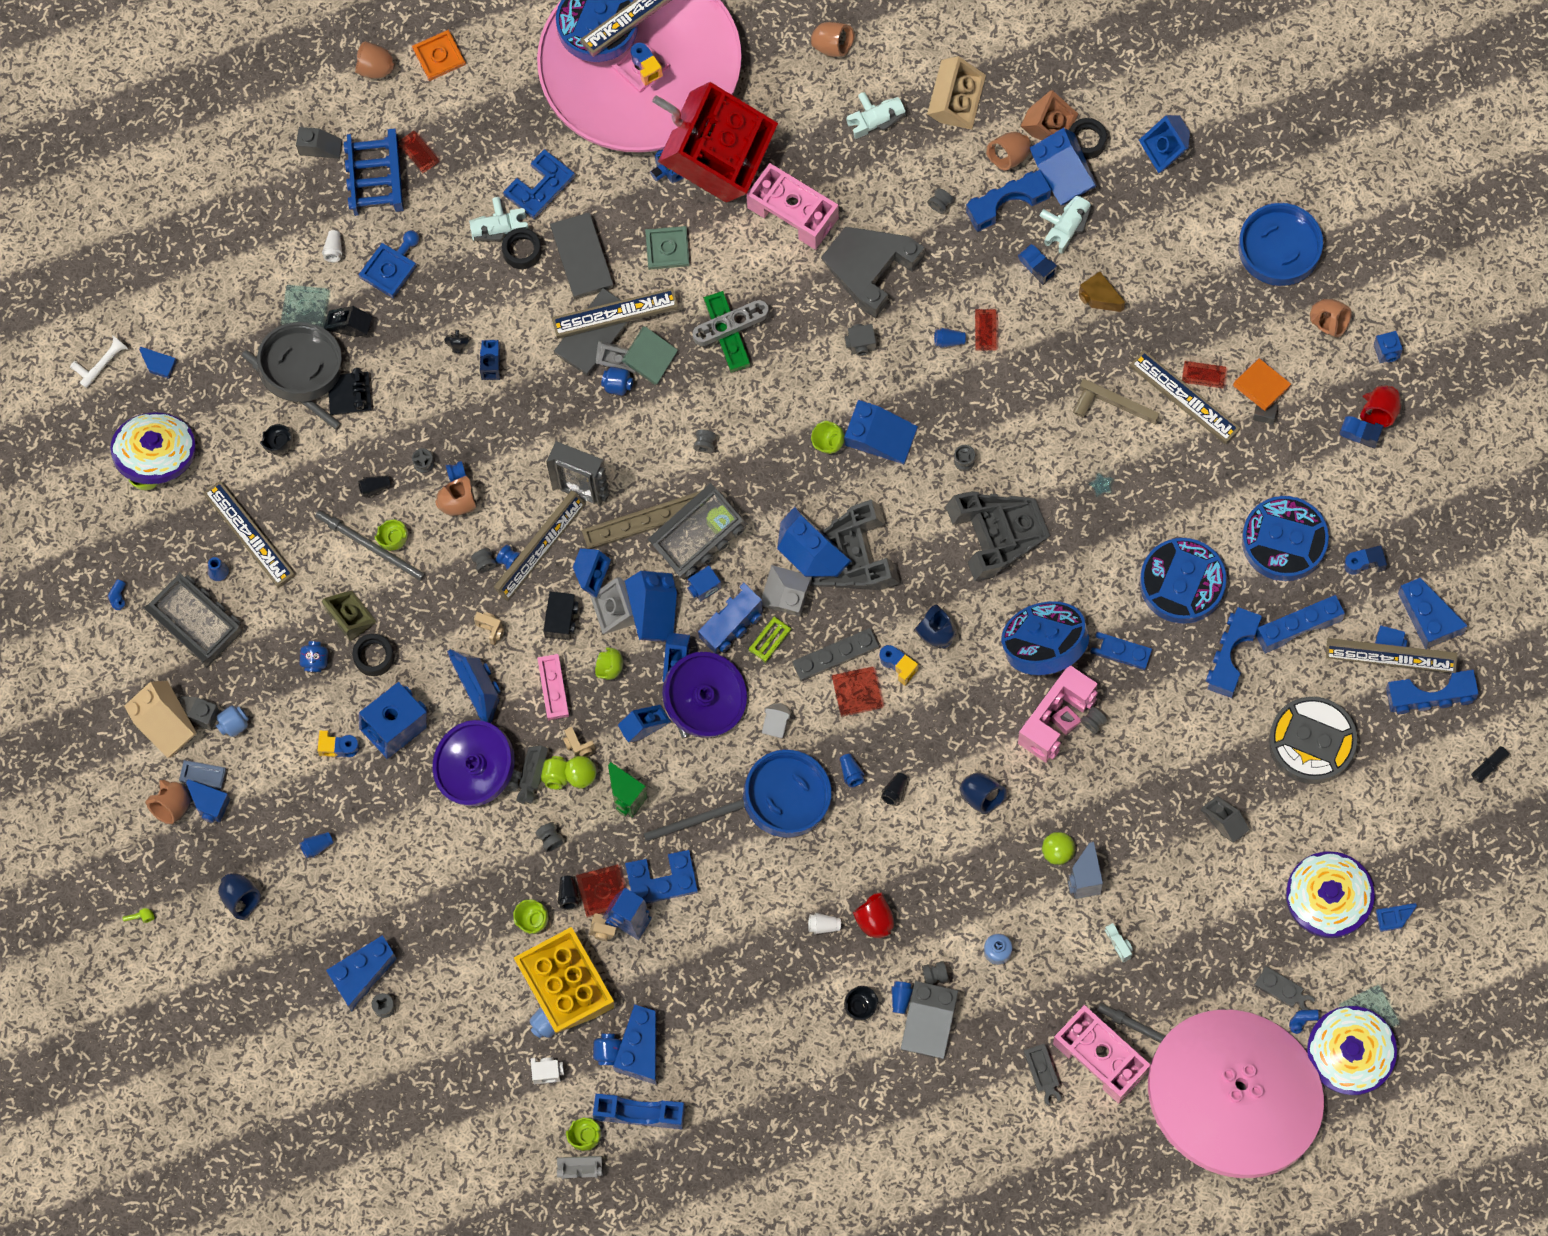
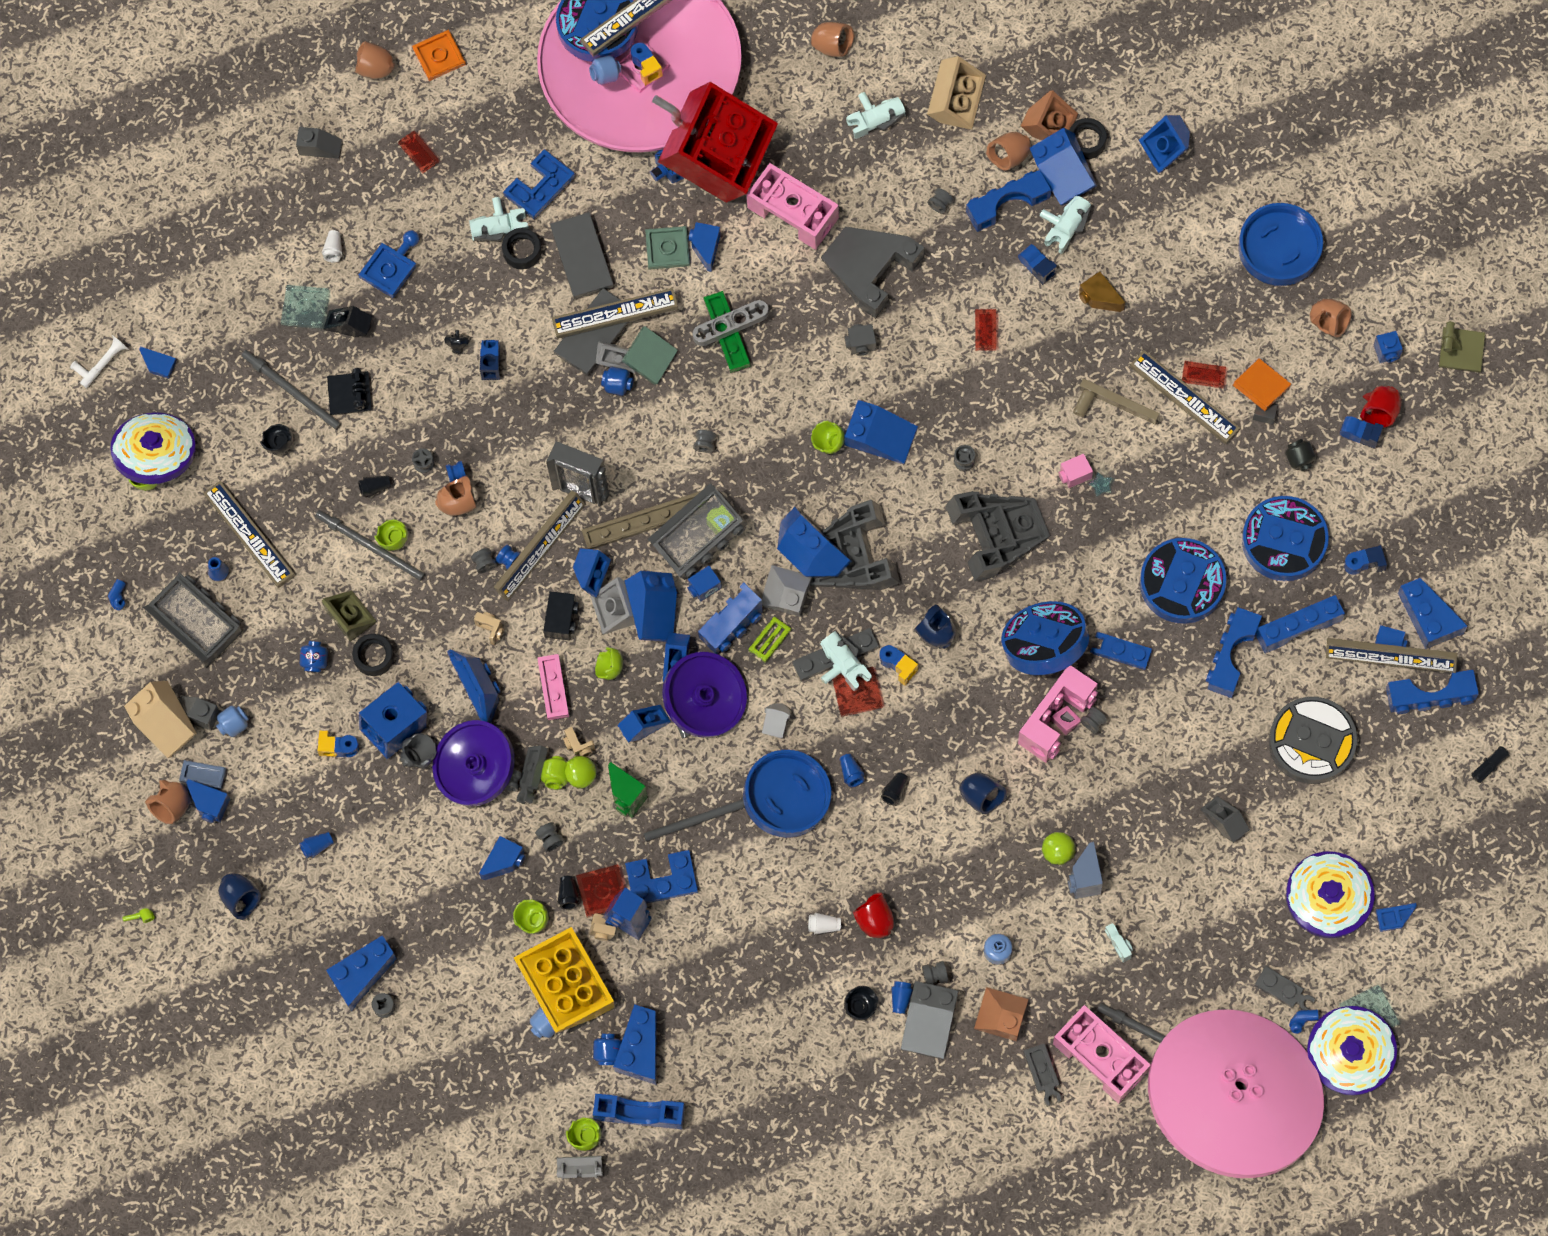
dark grey piece [257,322,342,402] -> none
blue fence [344,128,404,216] -> none
white brick [531,1058,564,1084] -> none
blue cone [934,327,966,348] -> none
none -> dark grey hair [399,734,437,769]
none -> blue slope [479,836,525,880]
none -> medium blue head [589,56,621,85]
none -> blue slope [689,222,721,272]
none -> light aqua piece [820,631,872,691]
none -> nougat slope [974,987,1029,1041]
none -> bright pink brick [1058,454,1093,488]
none -> pearl dark grey head [1285,439,1316,471]
none -> olive plate [1439,321,1485,373]

